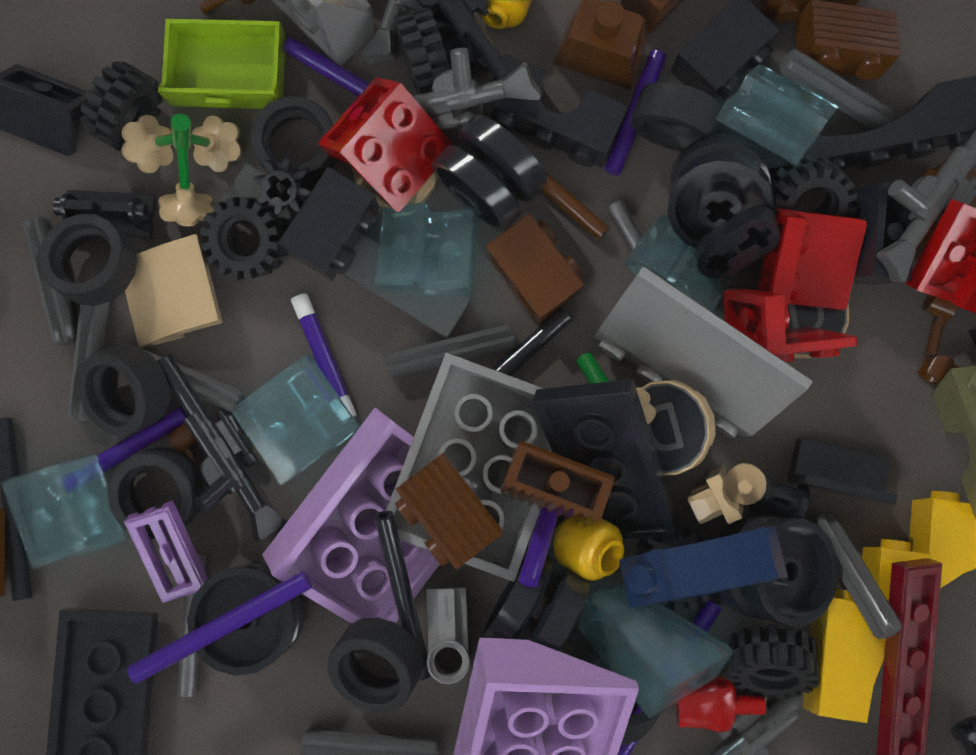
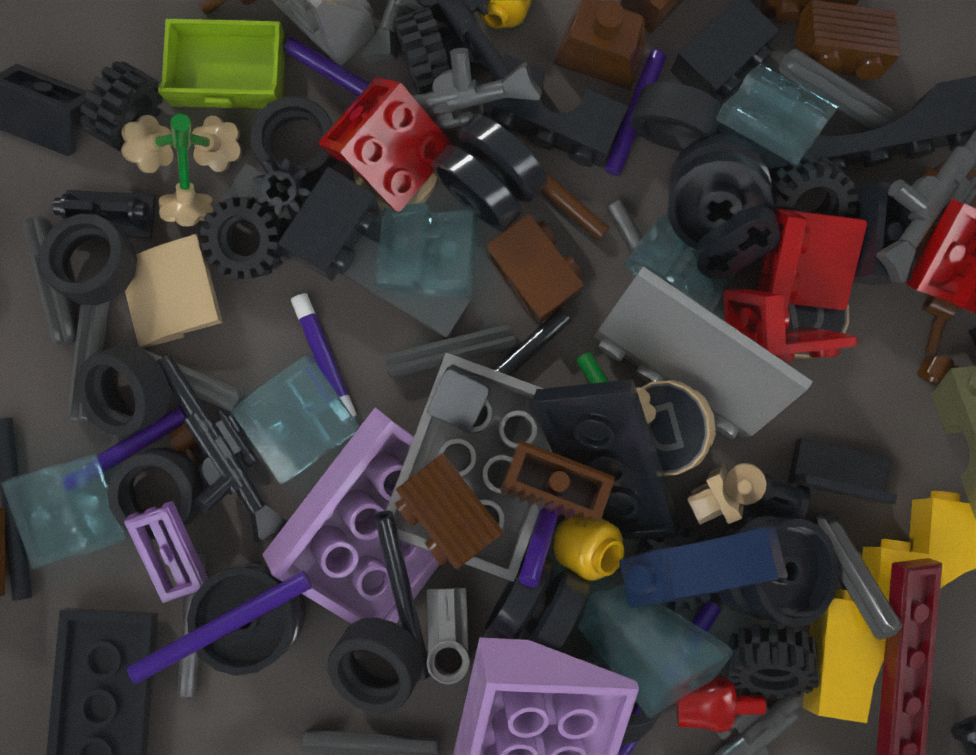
none -> slope [427,367,491,434]

